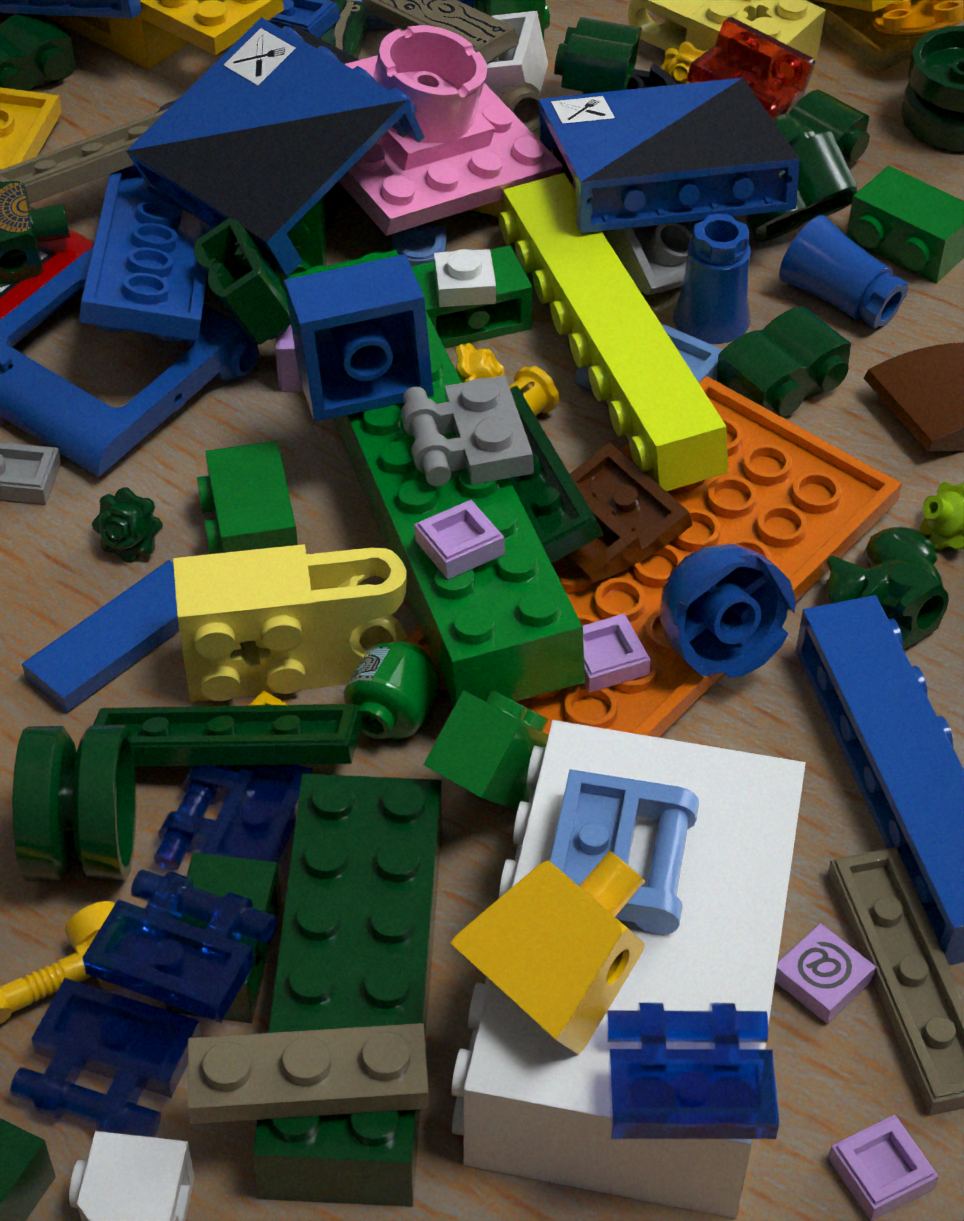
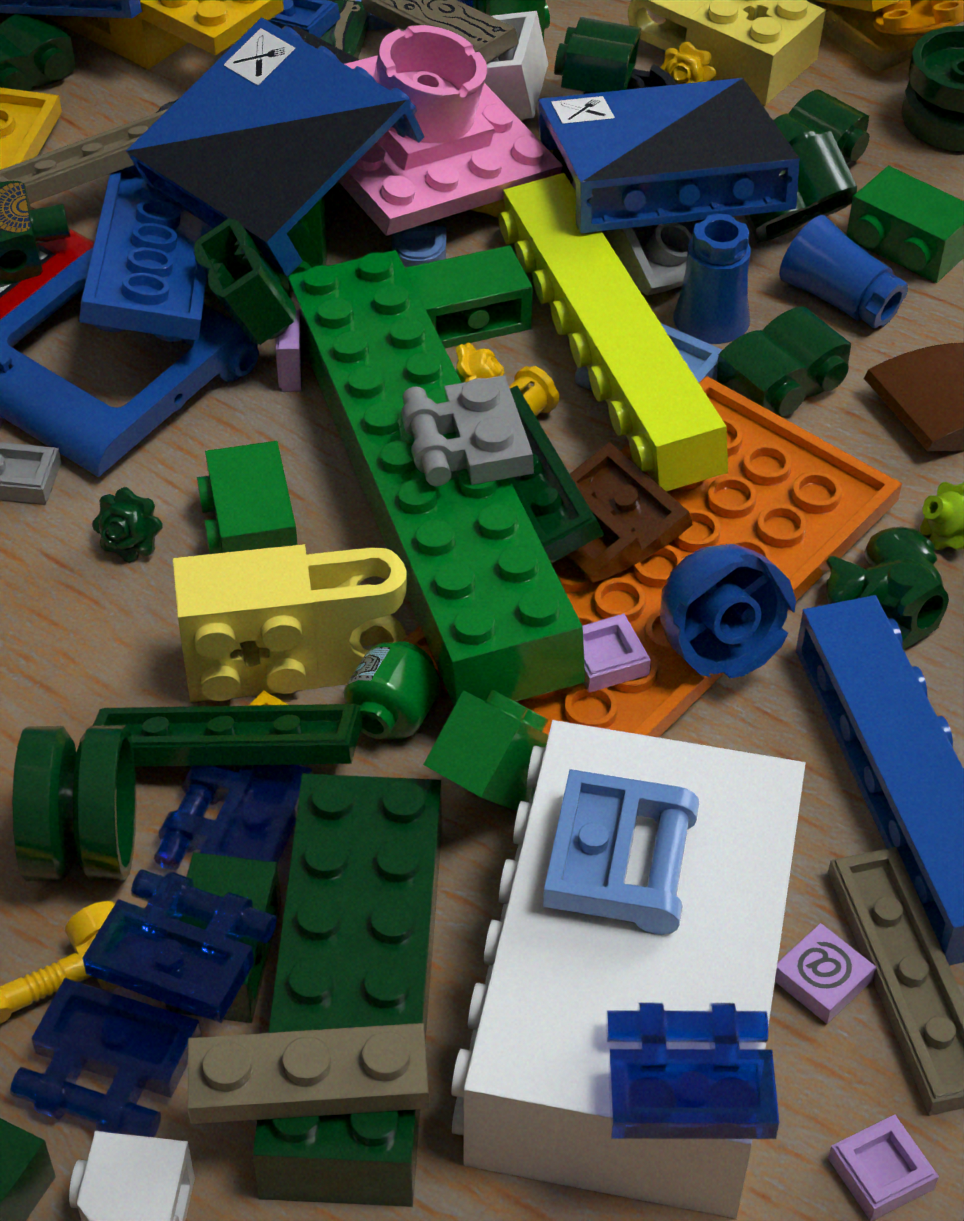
blue tile [22,560,180,713] -> none
blue brick [284,254,434,422] -> none
lavender tile [414,500,505,579] -> none
white plate [434,249,496,307] -> none
yellow torso [450,850,645,1055] -> none
dark tan plate [499,82,541,132] -> none
clear red bracket [686,17,815,120] -> none

